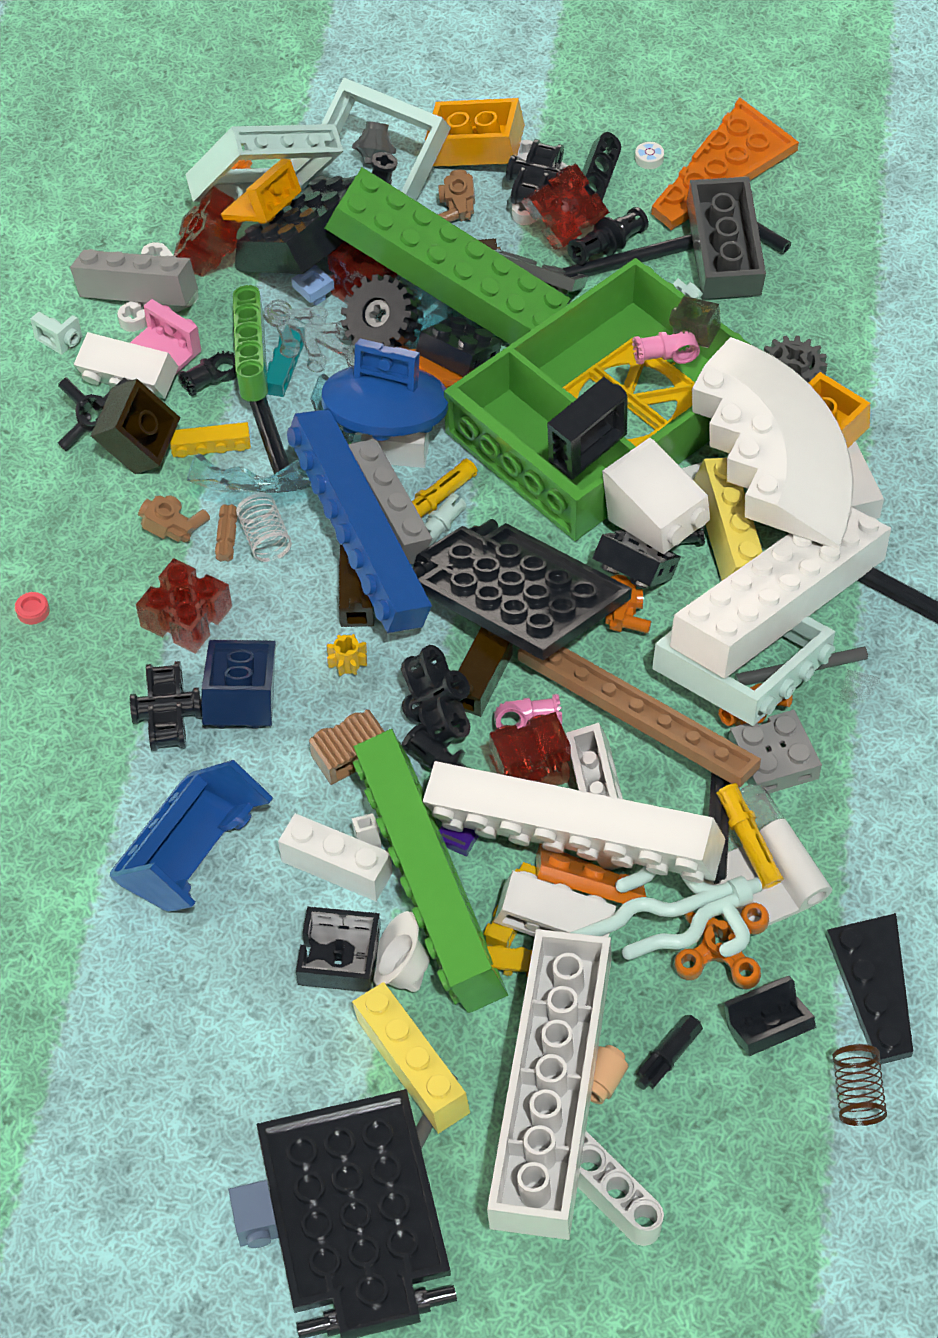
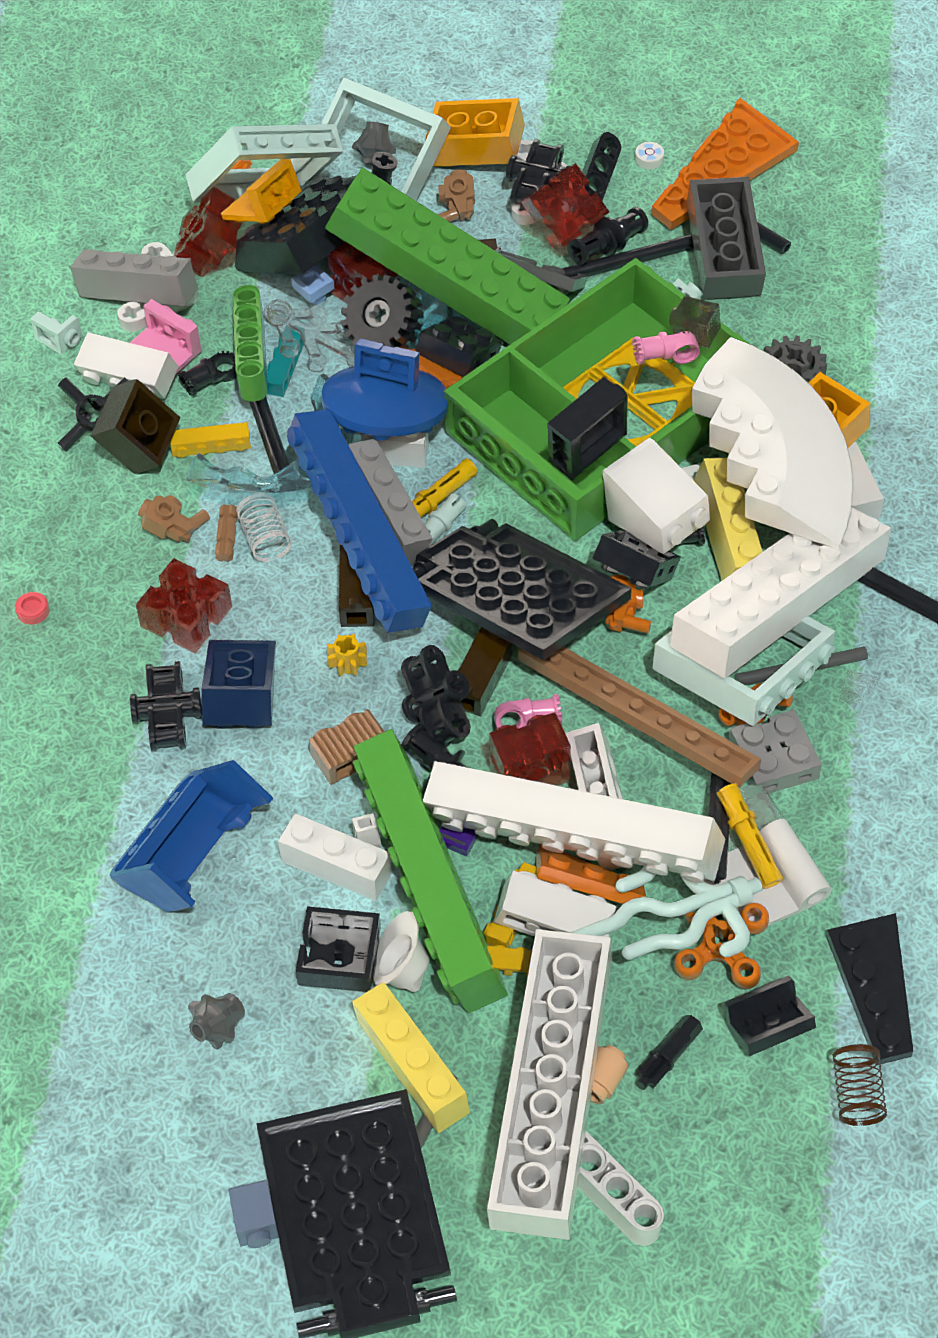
none -> dark grey rock [188,993,245,1050]

